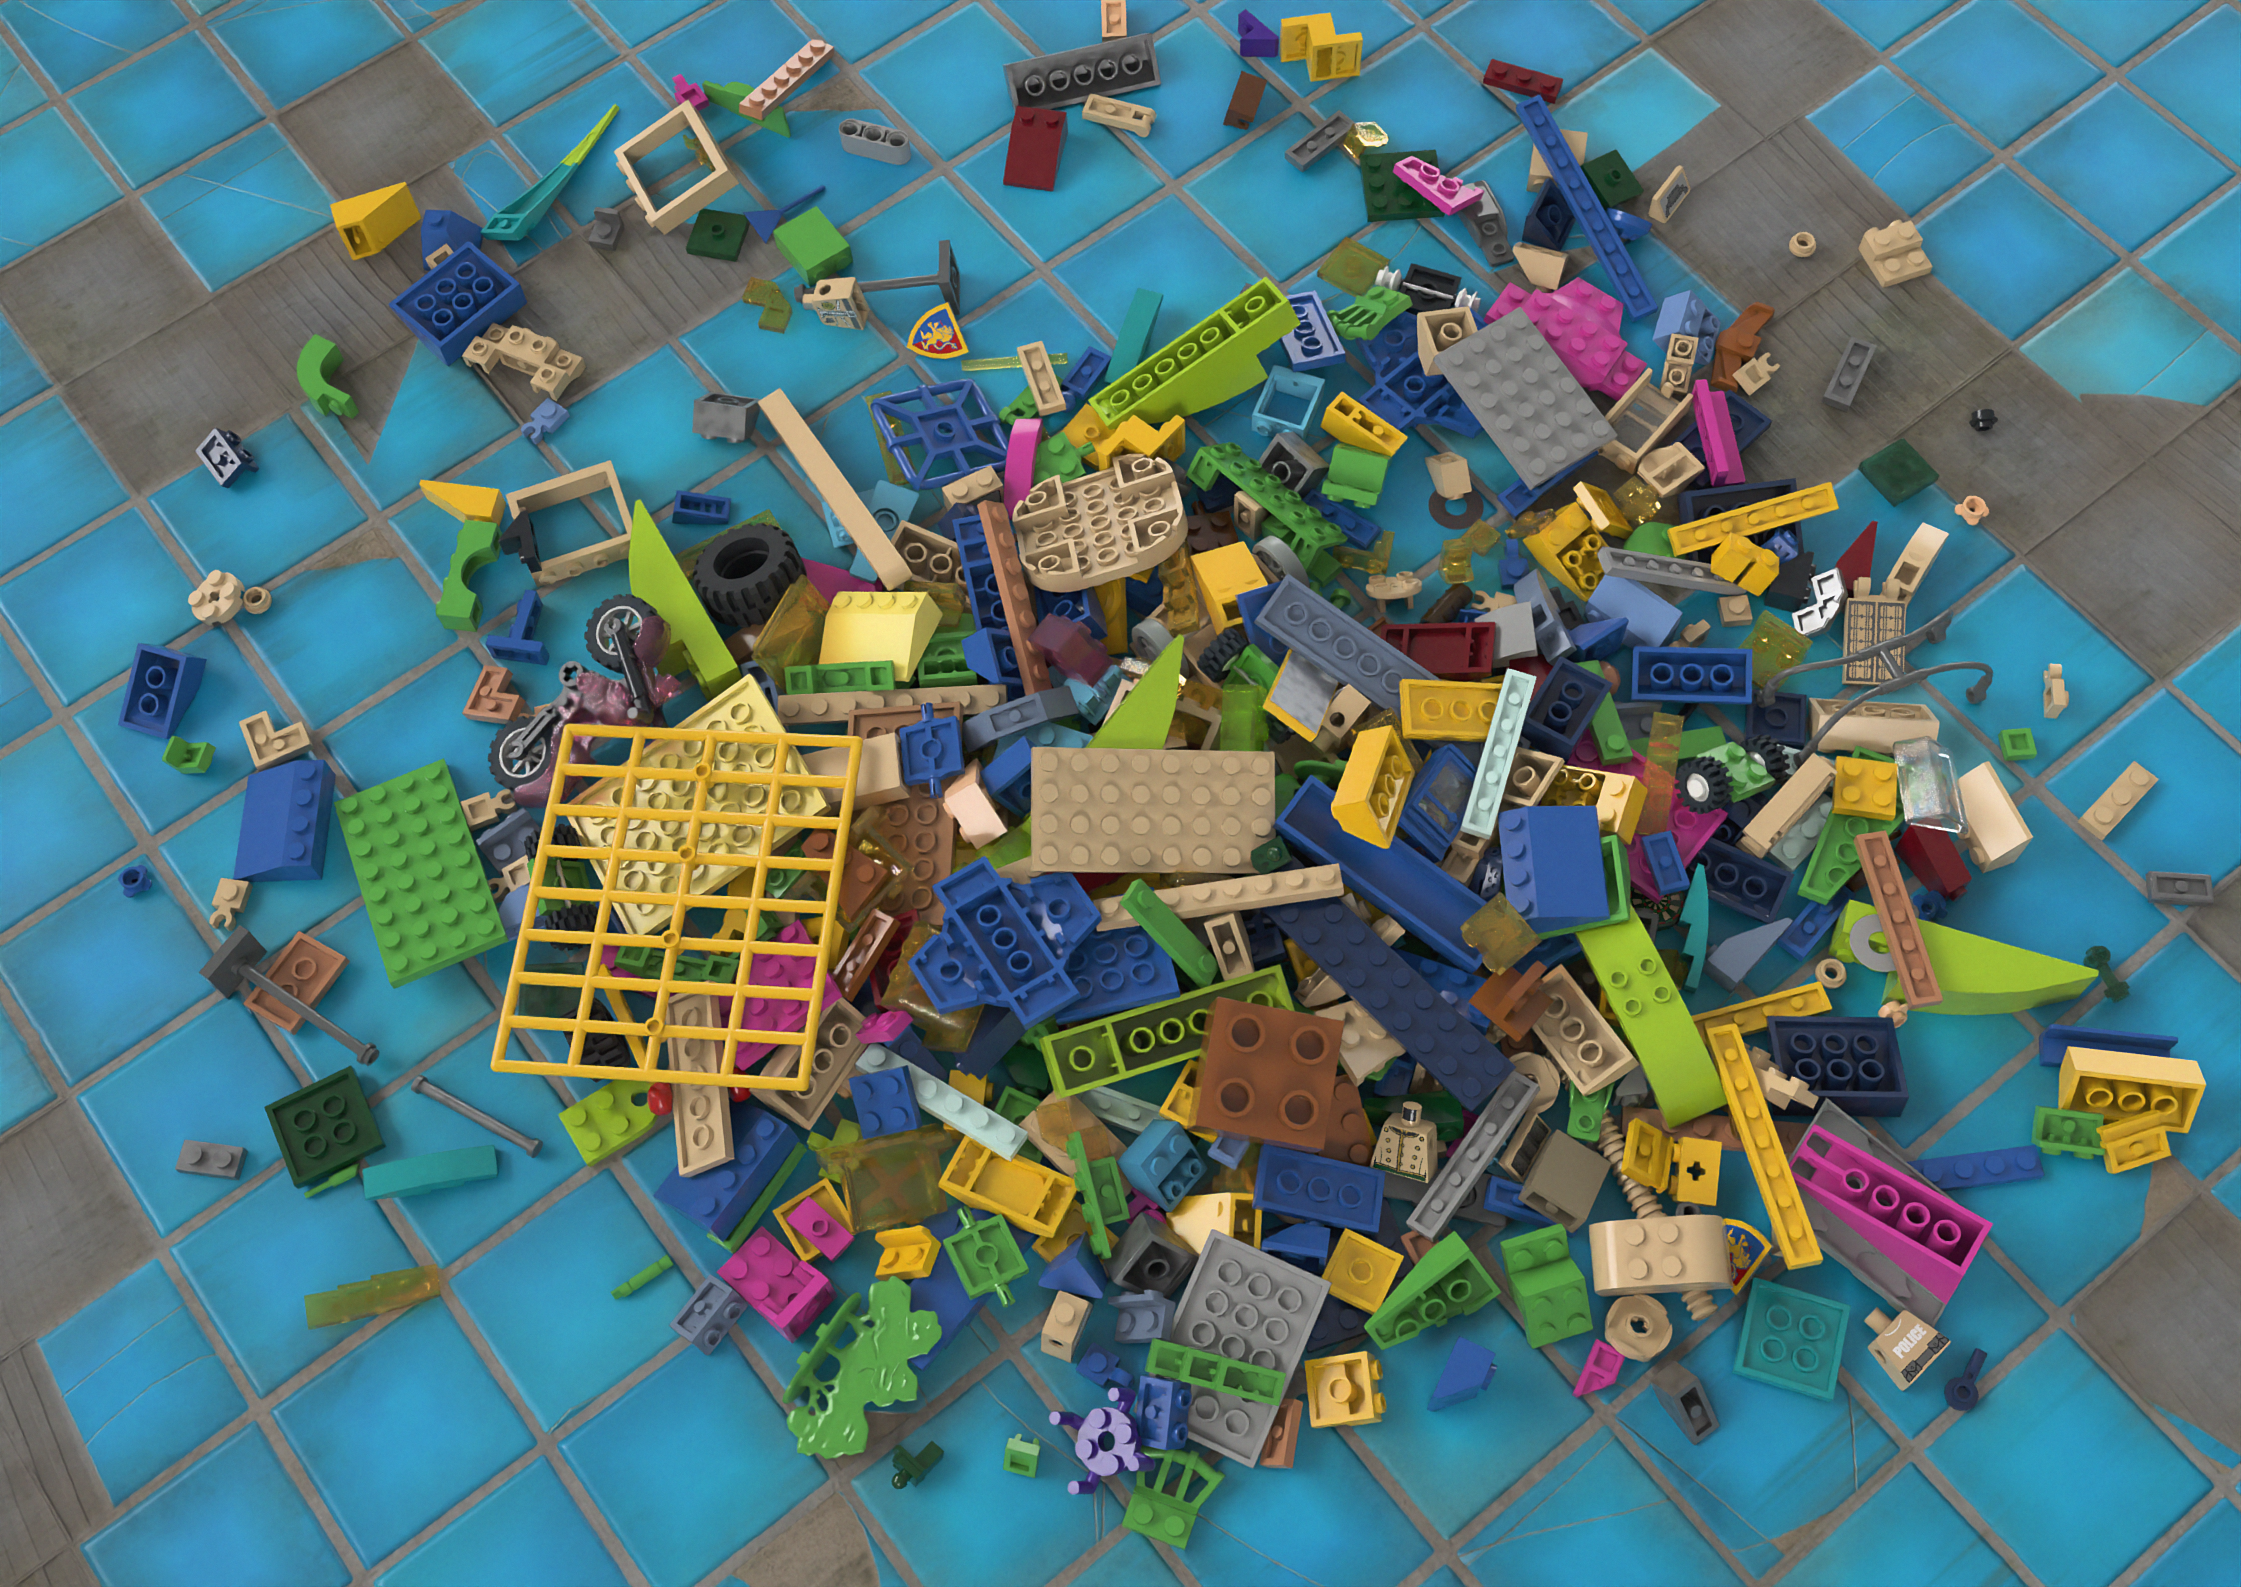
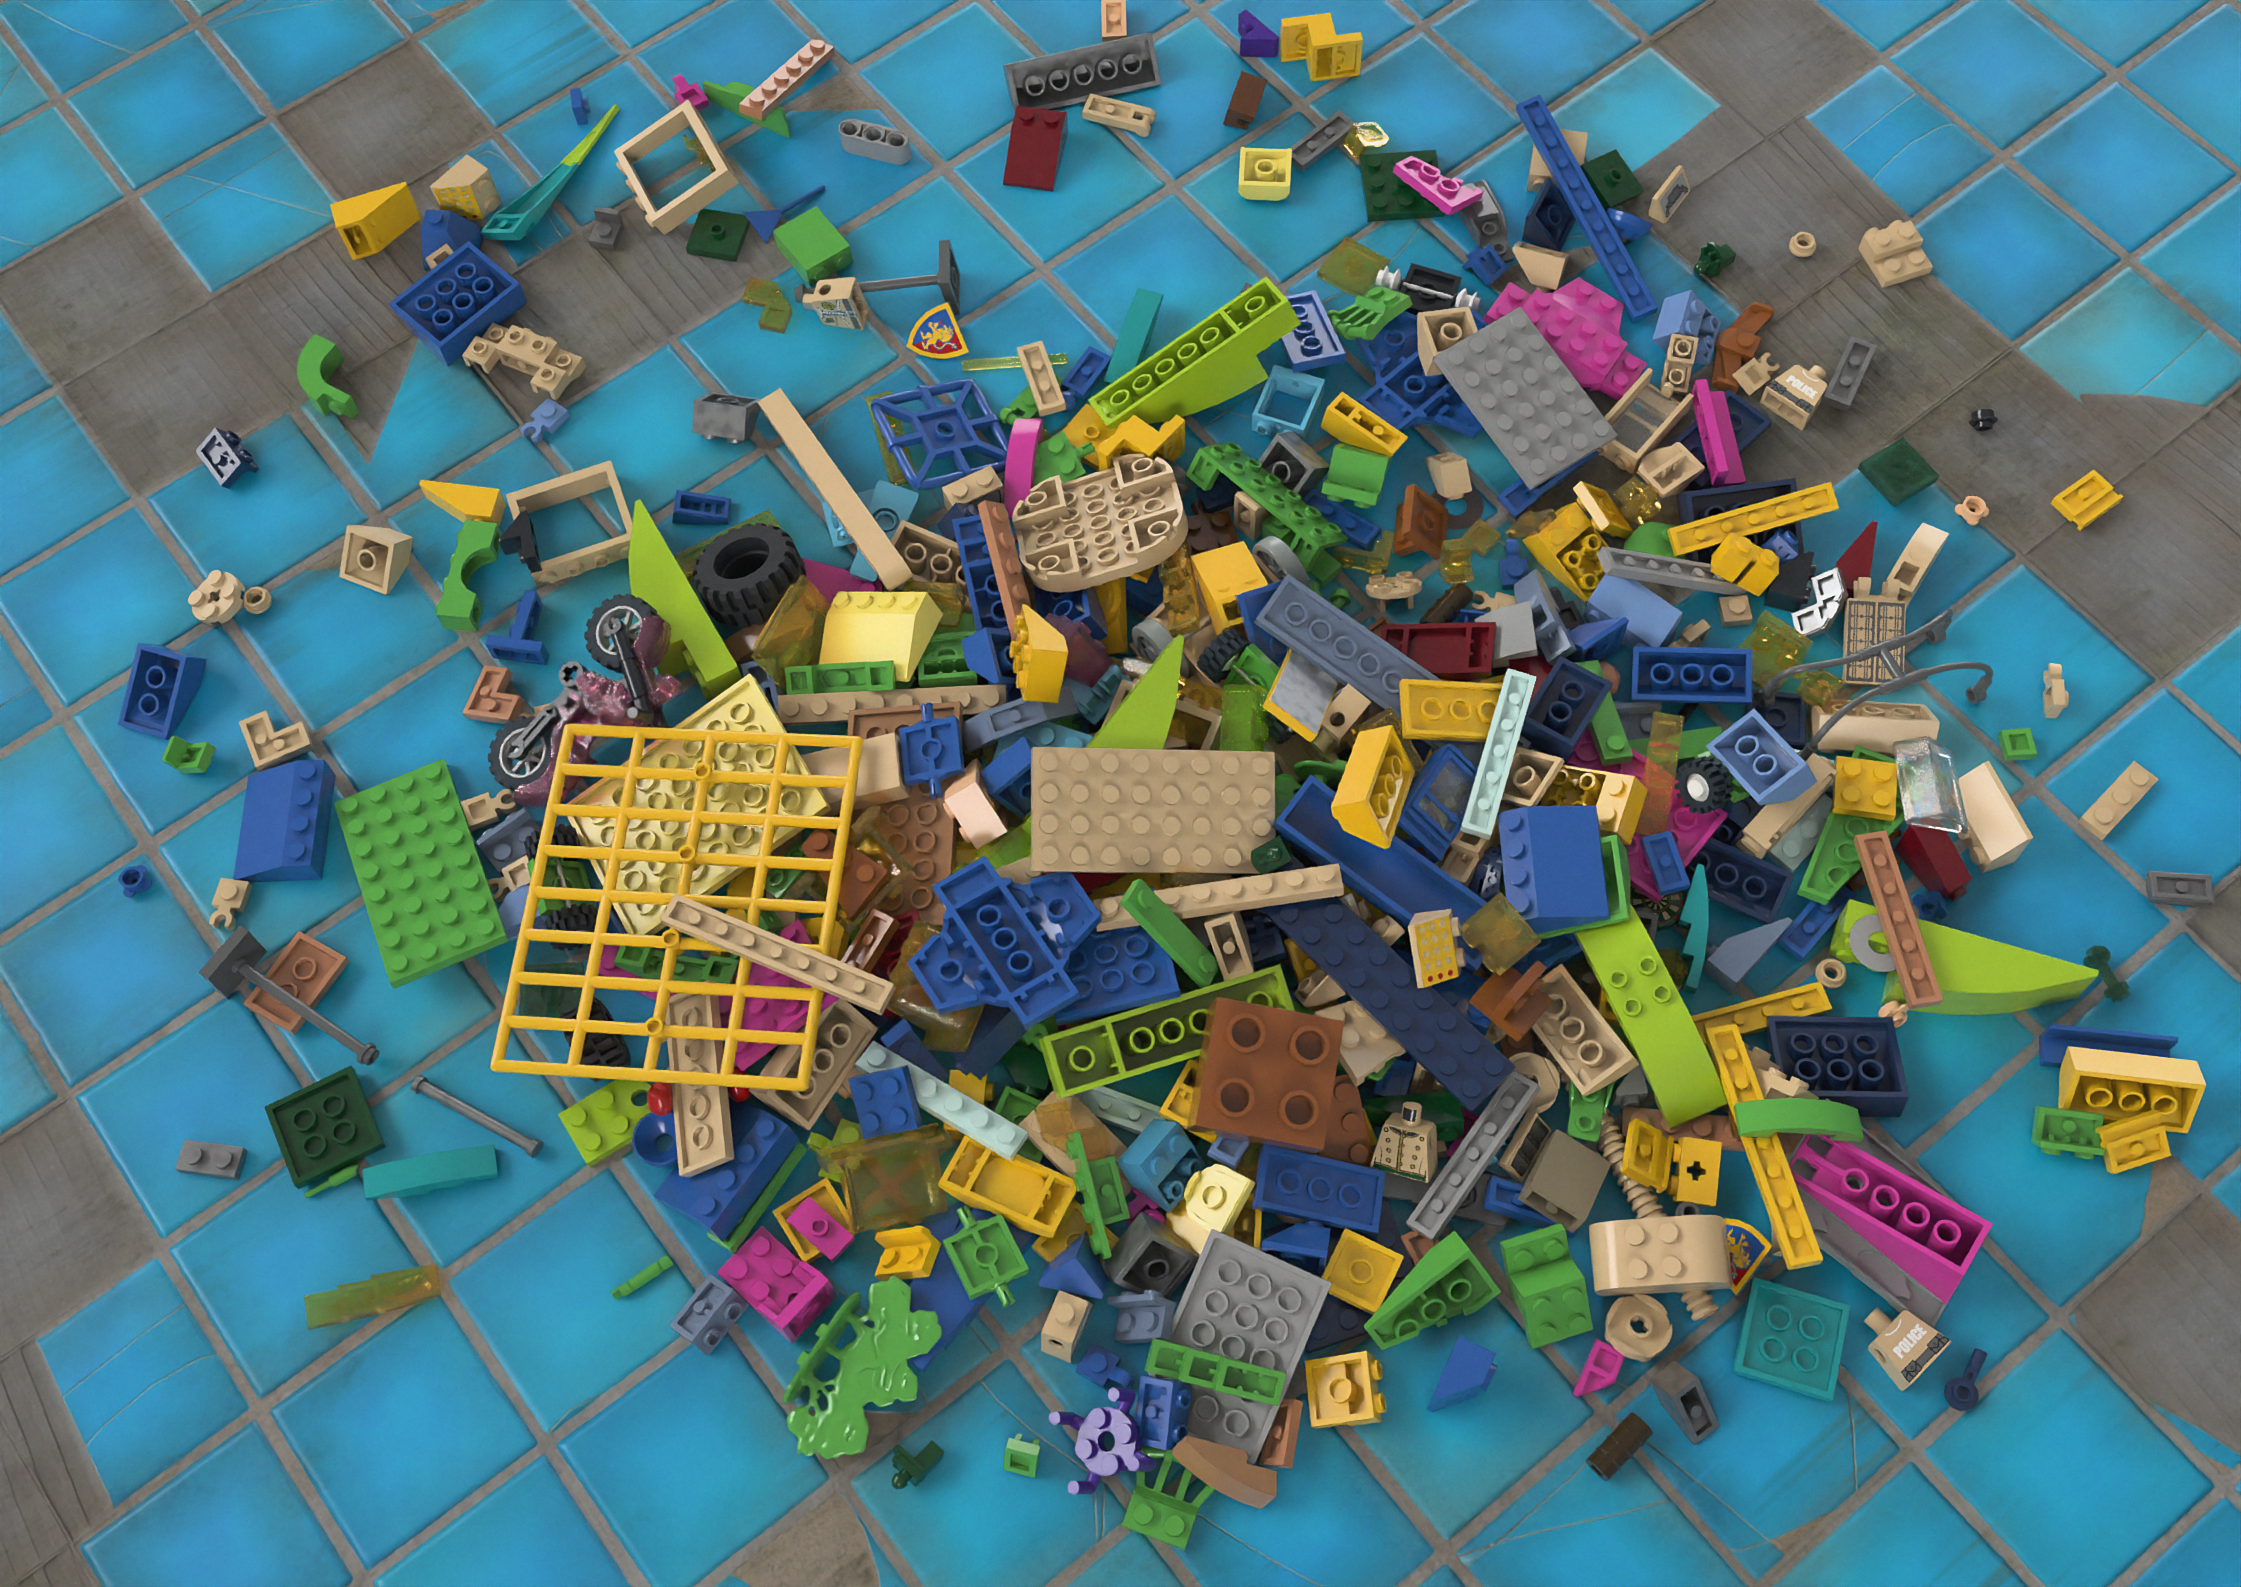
yellow tile [598,963,657,1086] -> none
dark pink plate [855,1010,913,1044] -> none
dark red plate [1483,59,1564,104] -> none
blue plate [1907,1145,2045,1192] -> none
none -> tan slope [339,525,413,595]
none -> tan slope [430,155,502,220]
none -> blue plate [570,88,591,125]
none -> blue piece [632,1112,678,1167]
none -> tan plate [660,893,896,1015]
none -> yellow slope [1009,604,1068,703]
none -> medium nougat slope [1172,1435,1277,1509]
none -> light yellow tile [1184,1164,1256,1235]
none -> light yellow slope [1238,147,1292,201]
none -> dark orange bracket [1393,484,1448,560]
none -> slope [1408,909,1466,988]
none -> blue bracket [1462,244,1509,286]
none -> dark brown axle [1586,1412,1653,1482]
none -> dark green piece [1694,241,1736,278]
none -> medium blue slope [1706,709,1818,805]
none -> bright green slope [1734,1098,1864,1142]
none -> tan torso [1760,365,1828,430]
none -> clear yellow plate [1791,664,1846,707]
none -> yellow plate [2051,470,2124,531]

